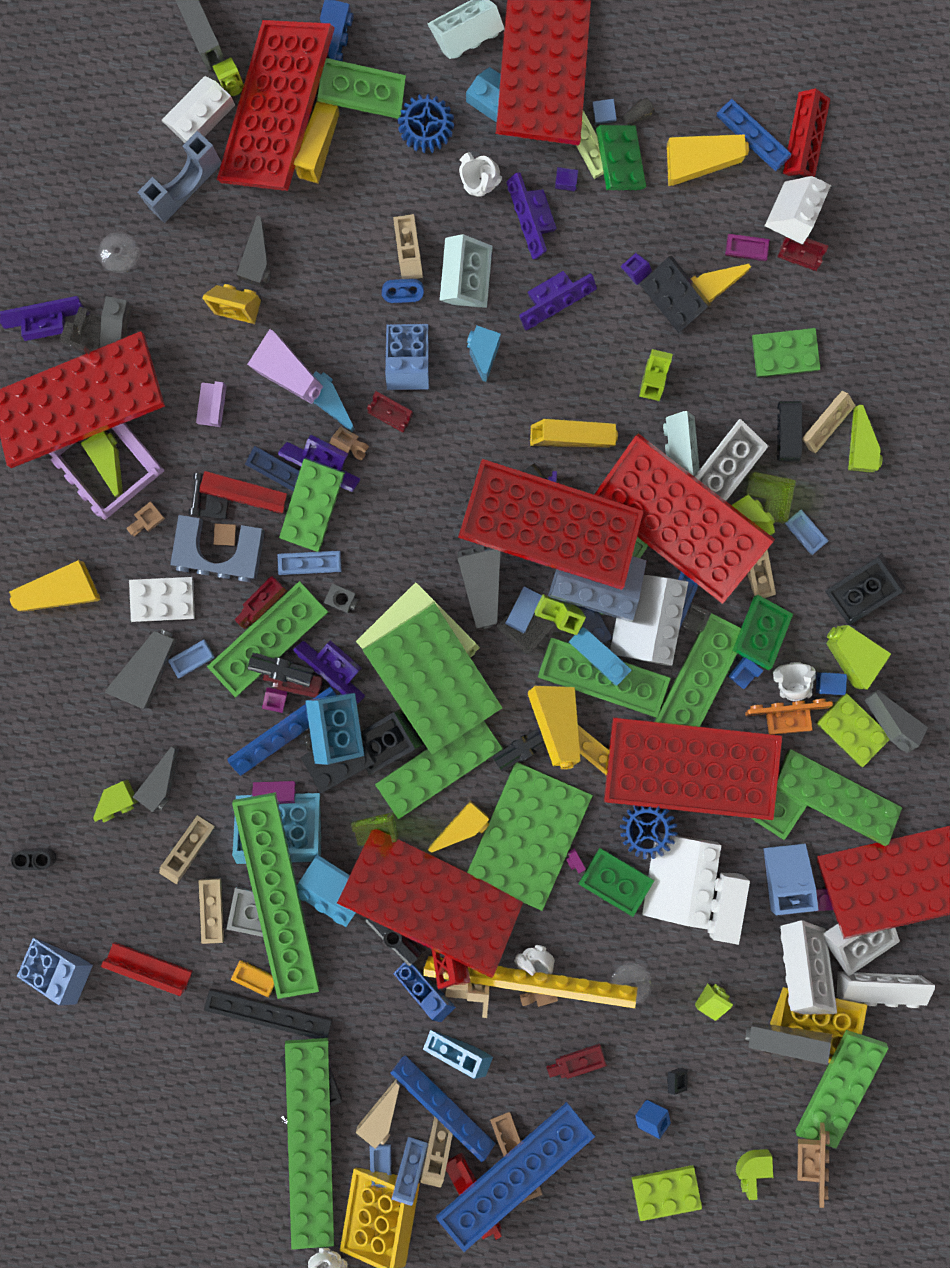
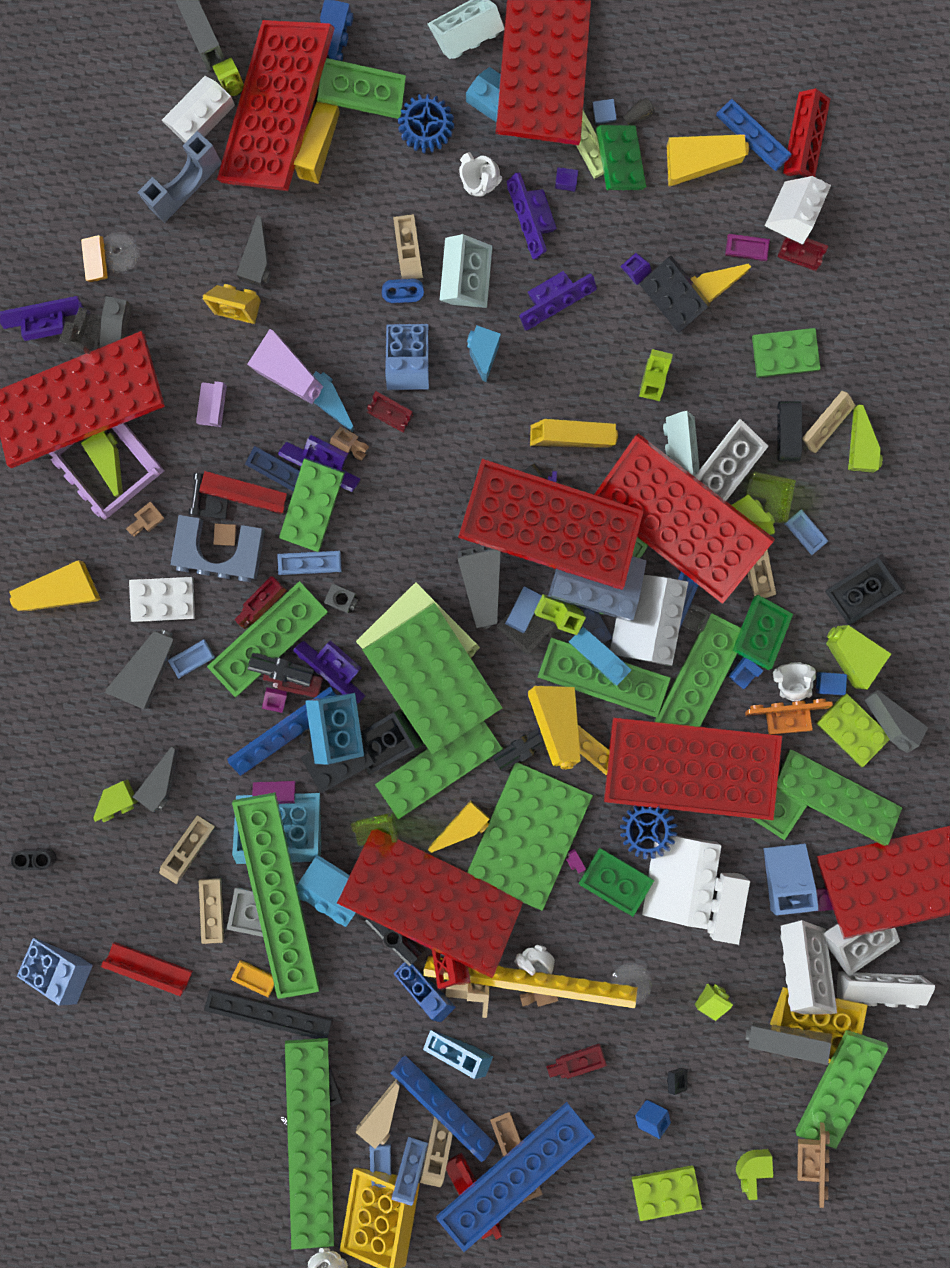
none -> tile [81,235,108,282]

